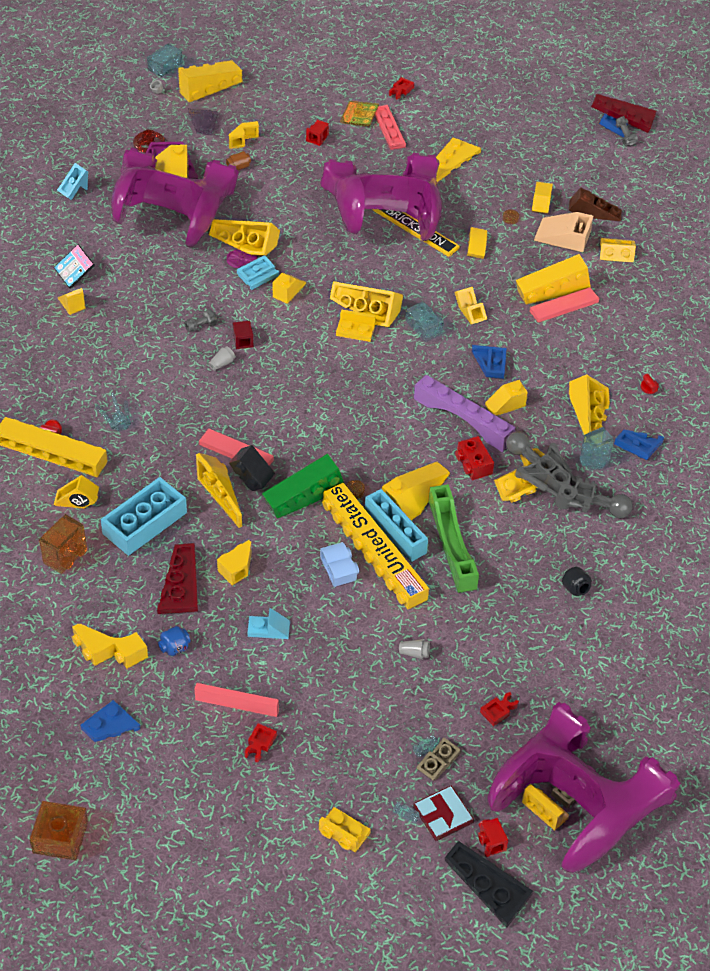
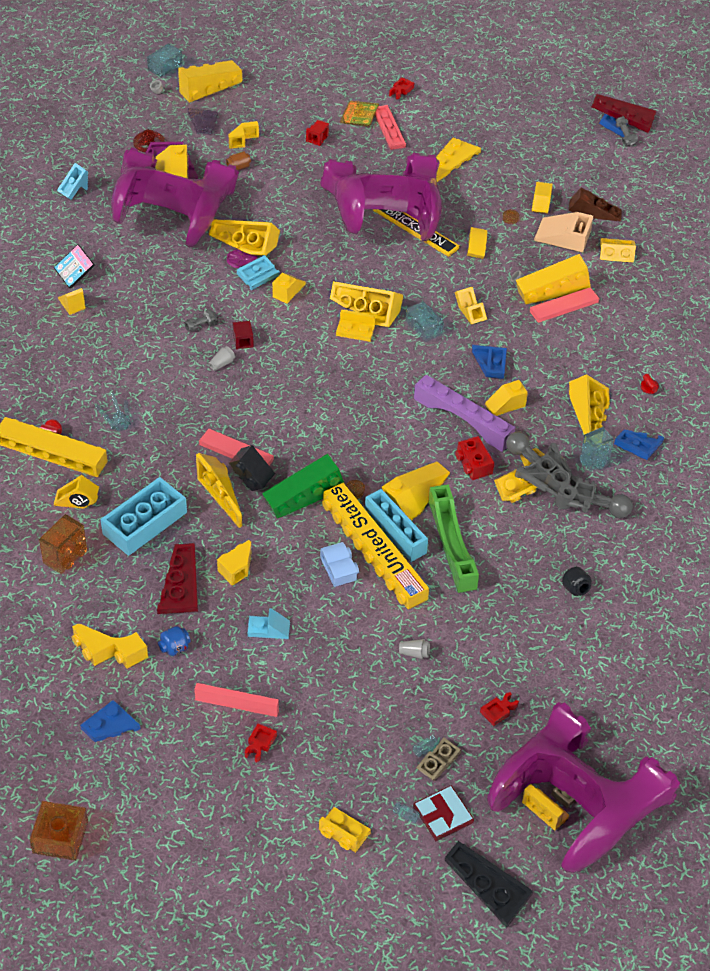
red brick [478,818,508,857] -> none

